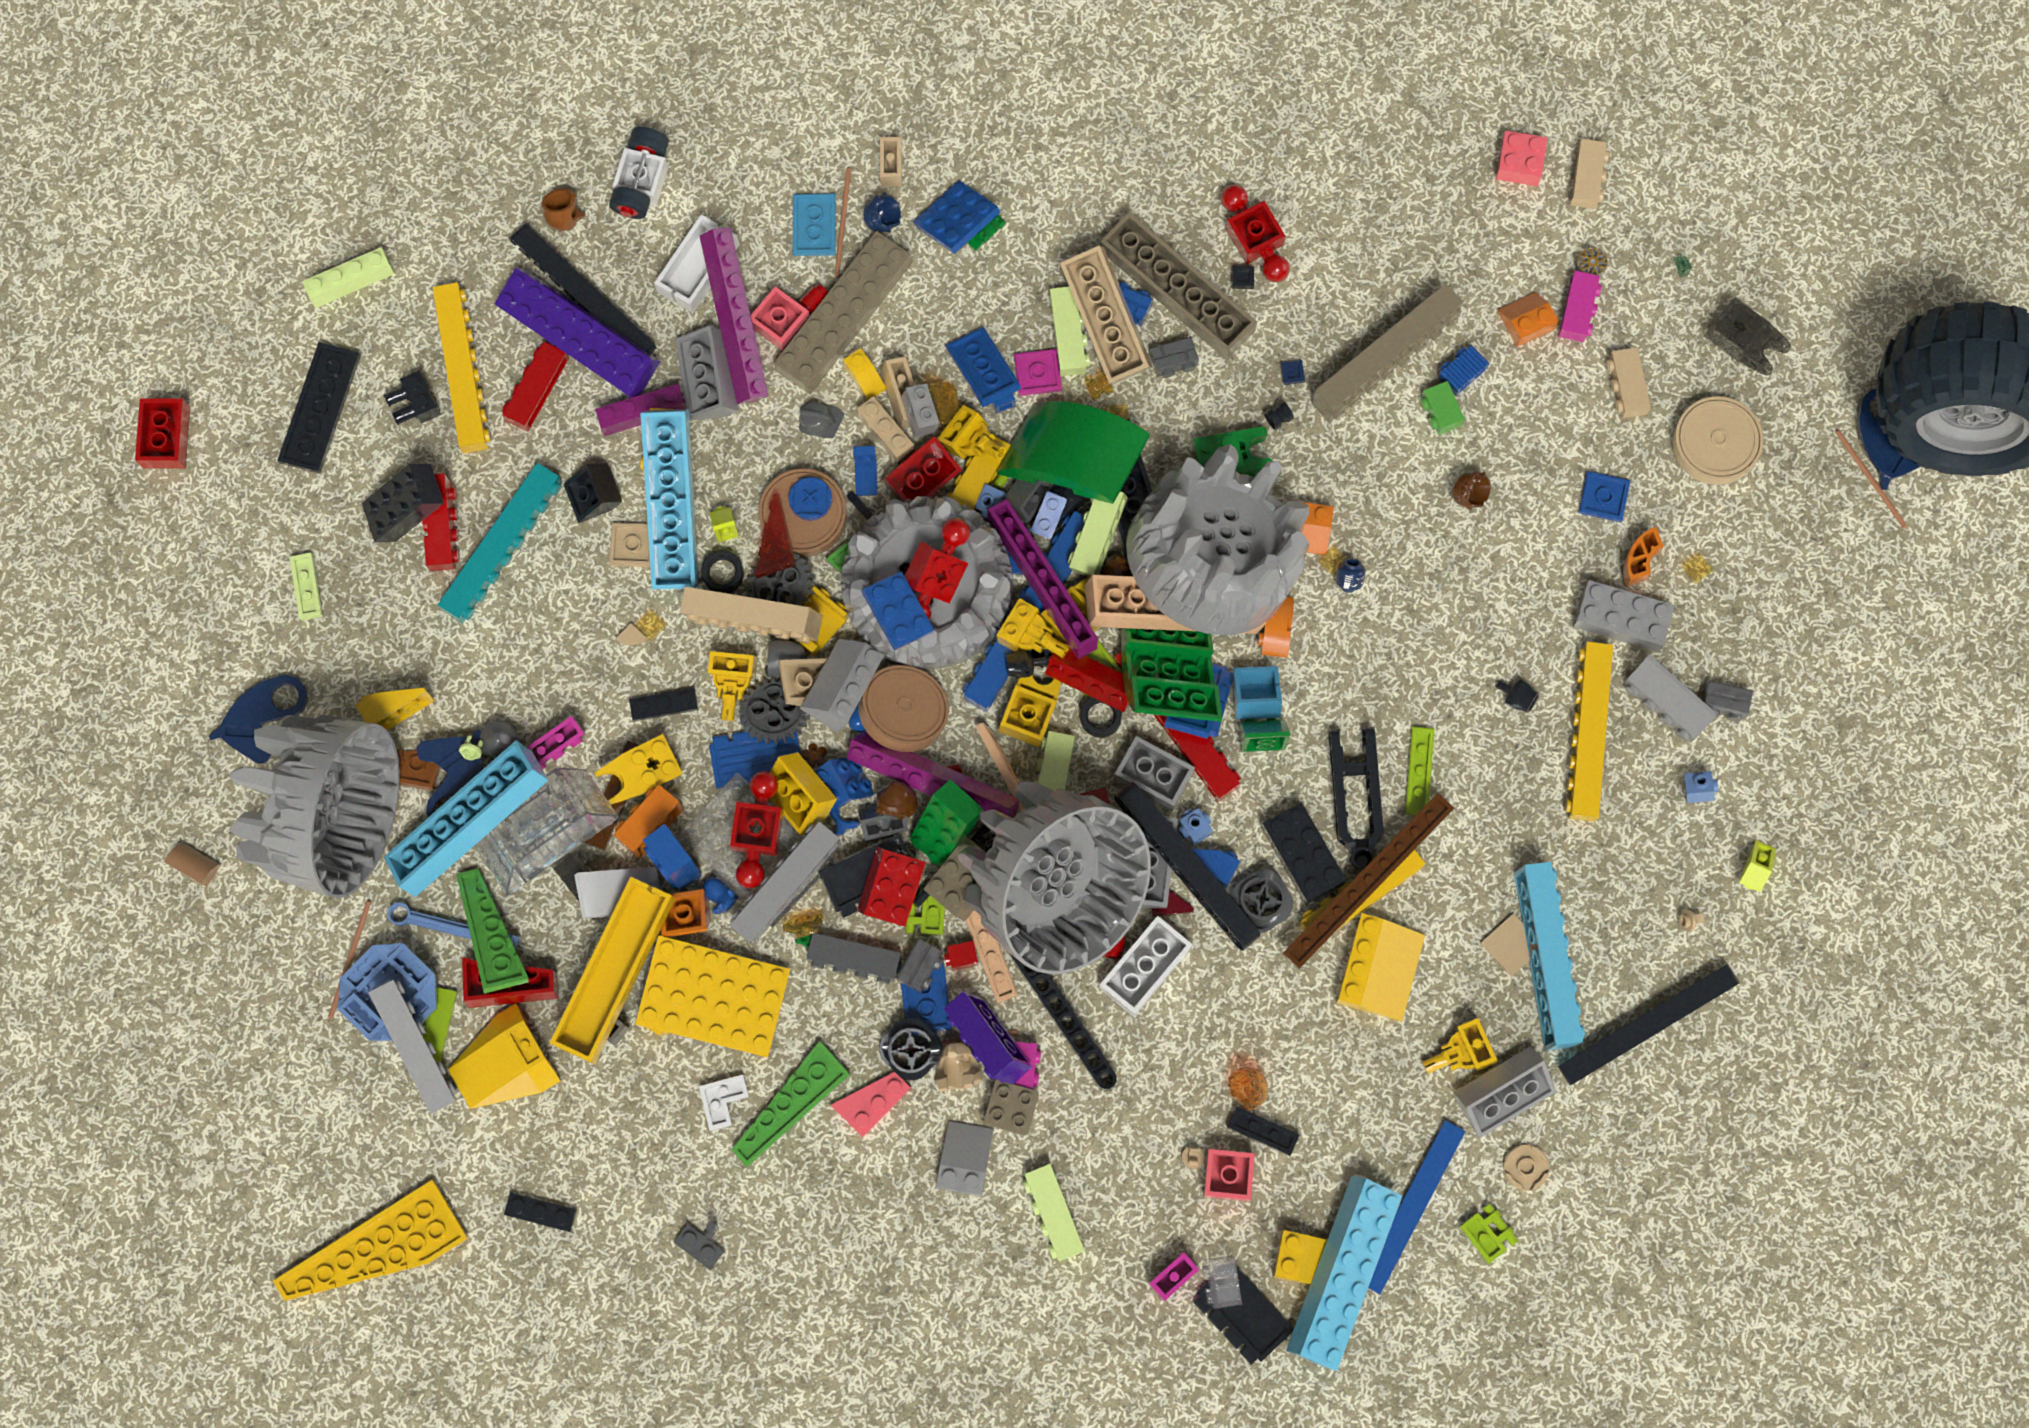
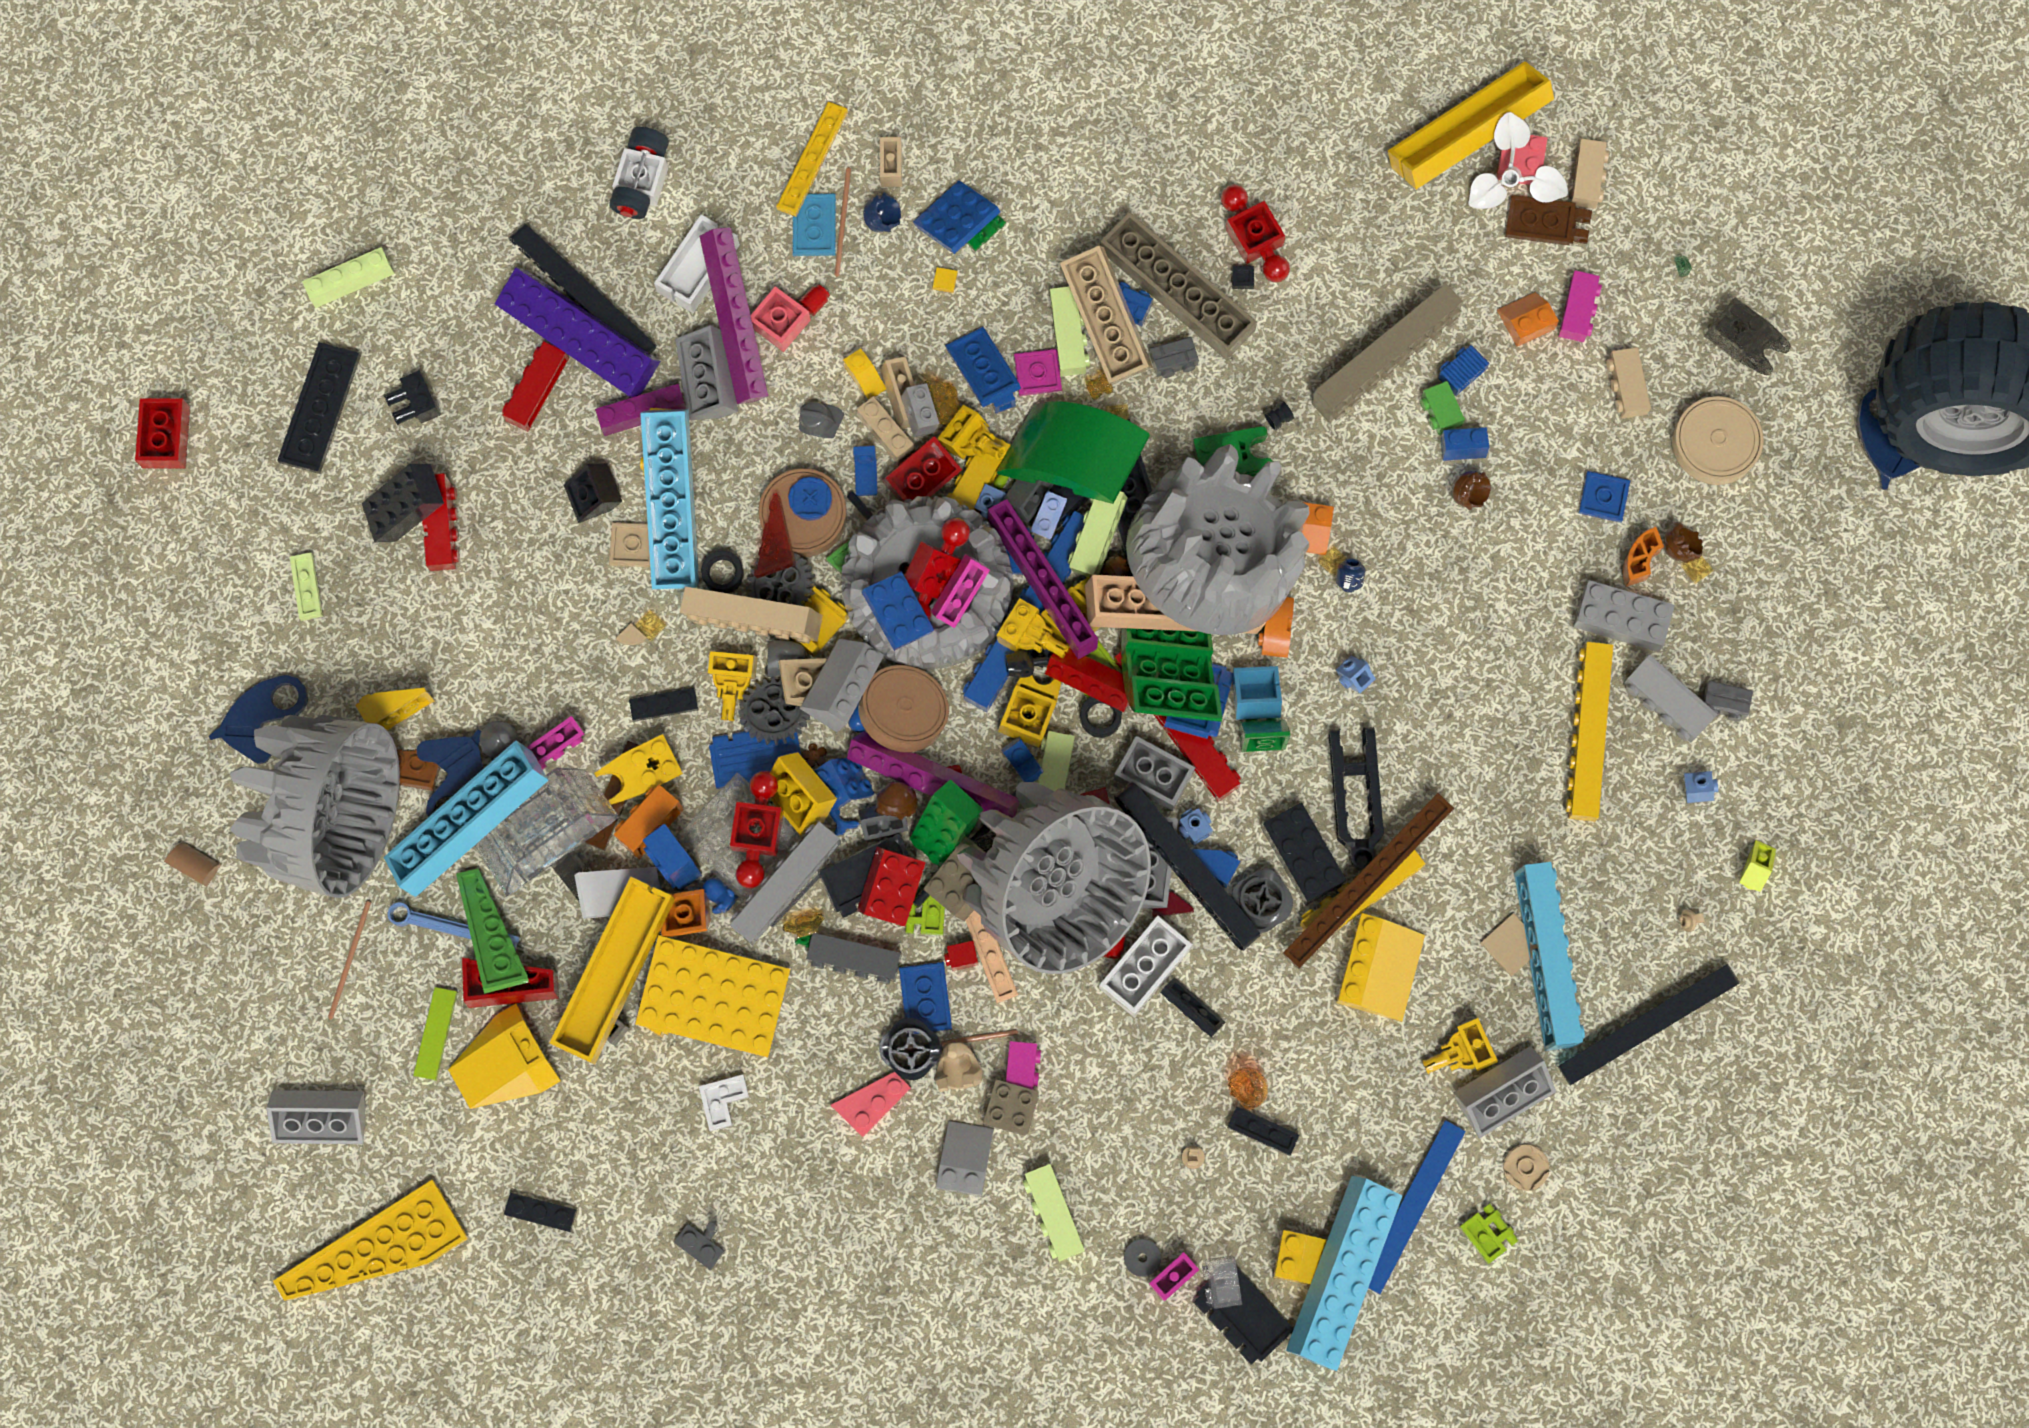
medium blue piece [337,943,438,1041] -> none
light grey brick [367,978,457,1114] -> none
yellow brick [432,282,491,454] -> none
teal brick [438,463,562,624] -> none
yellowish green plate [459,735,483,760] -> none
dark orange piece [541,189,585,232] -> none
neon yellow slope [710,506,739,543] -> none
bright green wing [732,1041,850,1168] -> none
dark tan brick [774,231,912,395] -> none
flat silver brick [896,939,944,993] -> none
dark purple brick [944,991,1033,1084] -> none
light nougat tile [976,723,1025,811] -> none
black beam [1005,950,1117,1091] -> none
coral brick [1203,1149,1255,1202] -> none
dark blue tile [1280,360,1305,386] -> none
lime tile [1405,726,1435,815] -> none
black piece [1496,679,1539,713] -> none
wheel [1575,247,1608,278] -> none
nougat axle [1835,429,1907,529] -> none
none -> light grey slope [266,1090,366,1144]
none -> yellow tile [776,101,848,217]
none -> dark pink brick [930,554,990,628]
none -> yellow tile [933,267,958,293]
none -> blue bracket [1001,737,1044,782]
none -> dark grey piece [1124,1239,1161,1277]
none -> black plate [1160,977,1226,1038]
none -> medium blue brick [1336,655,1376,694]
none -> yellow piece [1387,61,1554,190]
none -> blue brick [1441,427,1489,461]
none -> white plant [1468,112,1568,209]
none -> reddish brown tile [1505,195,1592,246]
none -> reddish brown hair [1664,522,1703,563]

